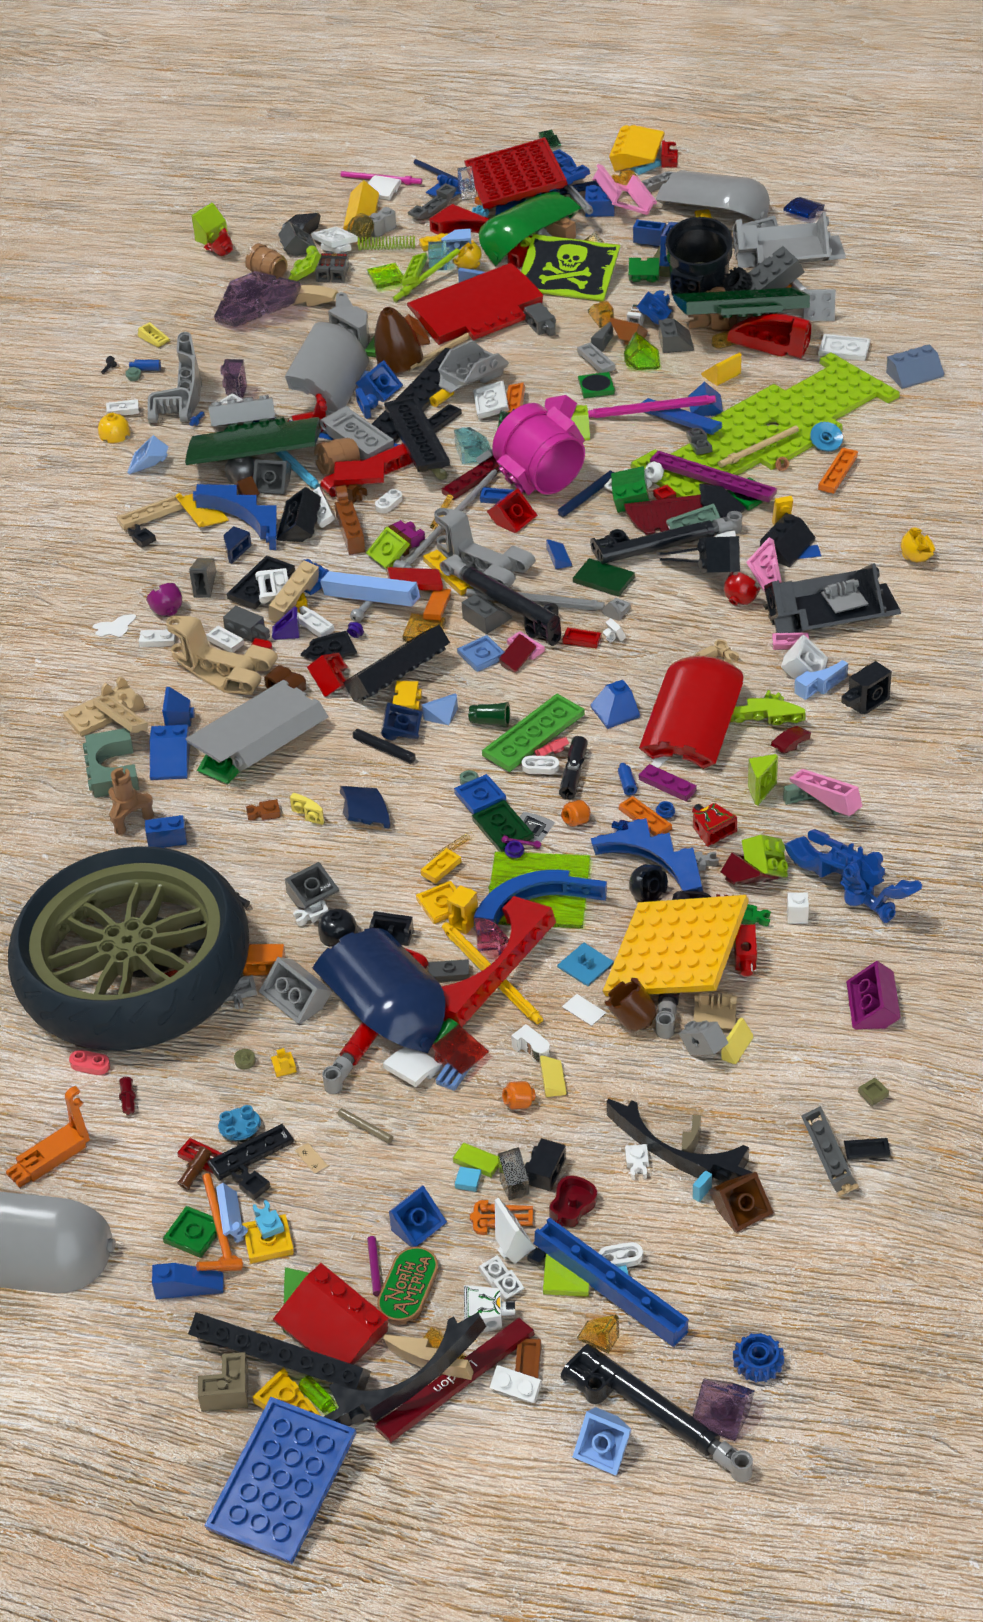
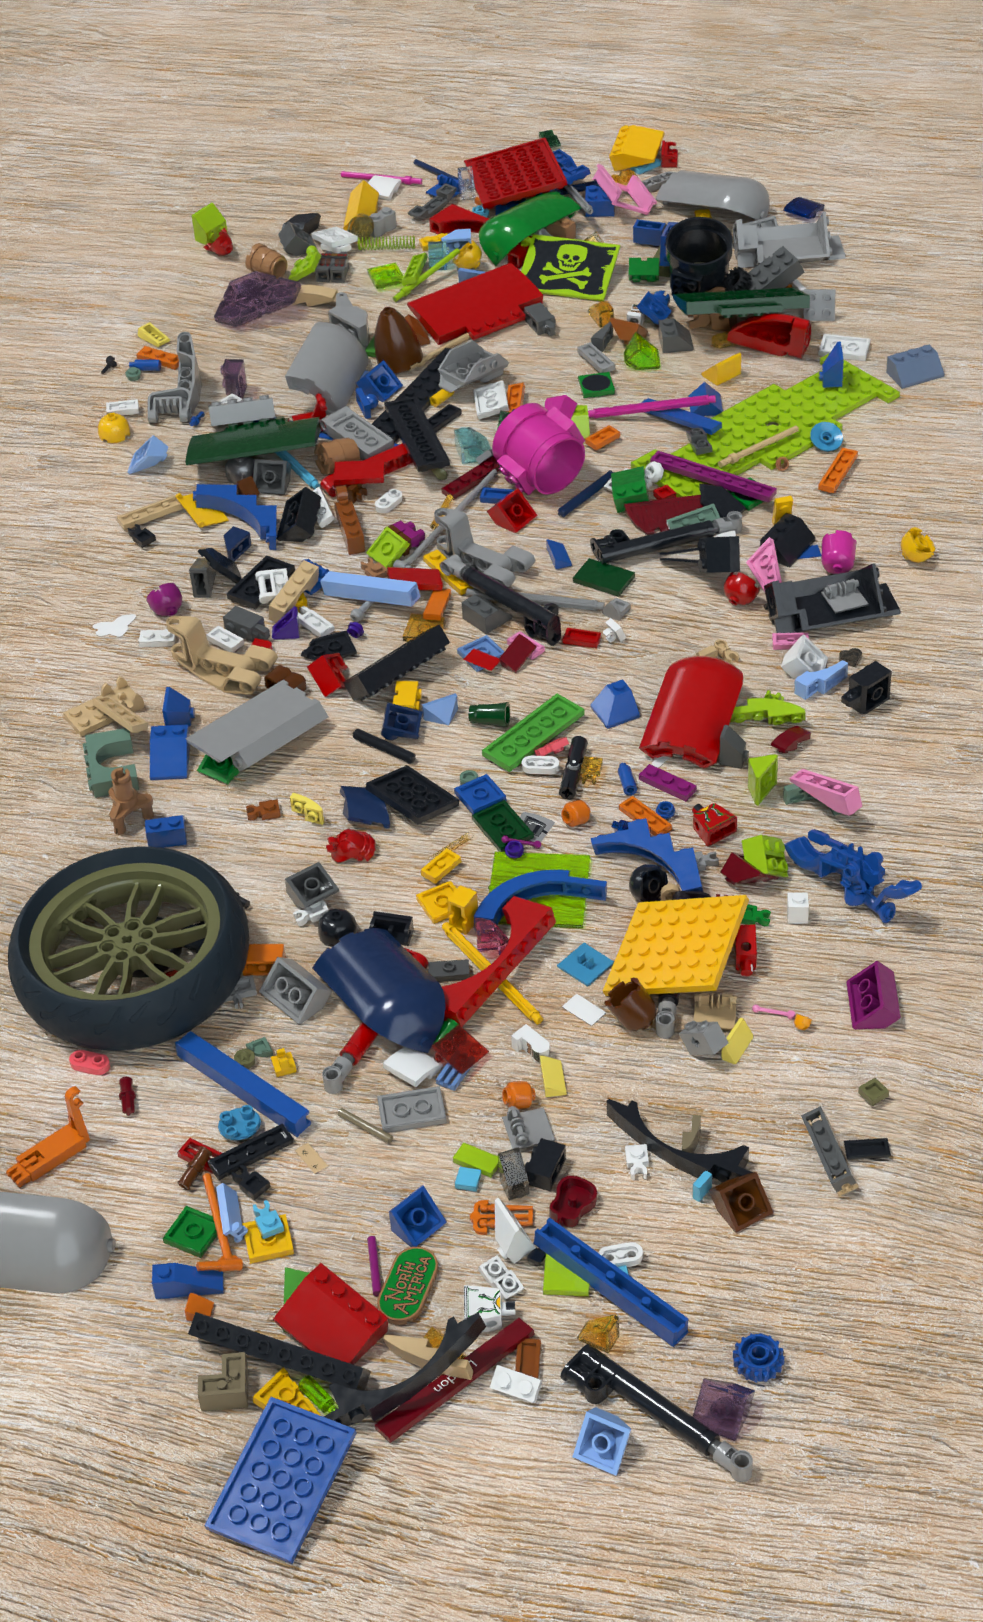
none -> orange plate [136,346,179,370]
none -> blue tile [175,1031,311,1138]
none -> orange slope [185,1293,214,1321]
none -> black tile [198,547,242,584]
none -> sand green tile [246,1037,273,1057]
none -> red helmet [326,829,375,862]
none -> medium nougat plate [360,557,387,578]
none -> black plate [365,765,459,825]
none -> light grey tile [377,1086,447,1133]
none -> red sticker [463,649,500,671]
none -> light grey hinge [502,1106,555,1151]
none -> clear yellow plate [581,756,603,785]
none -> orange plate [585,425,620,450]
none -> tan tile [661,883,680,901]
none -> dark grey slope [720,725,749,769]
none -> bright pink hinge [752,1004,795,1019]
none -> light orange hinge [794,1013,812,1030]
none -> blue slope [819,342,844,387]
none -> dark pink cylinder [821,530,857,574]
none -> clear smoke tile [839,648,862,667]

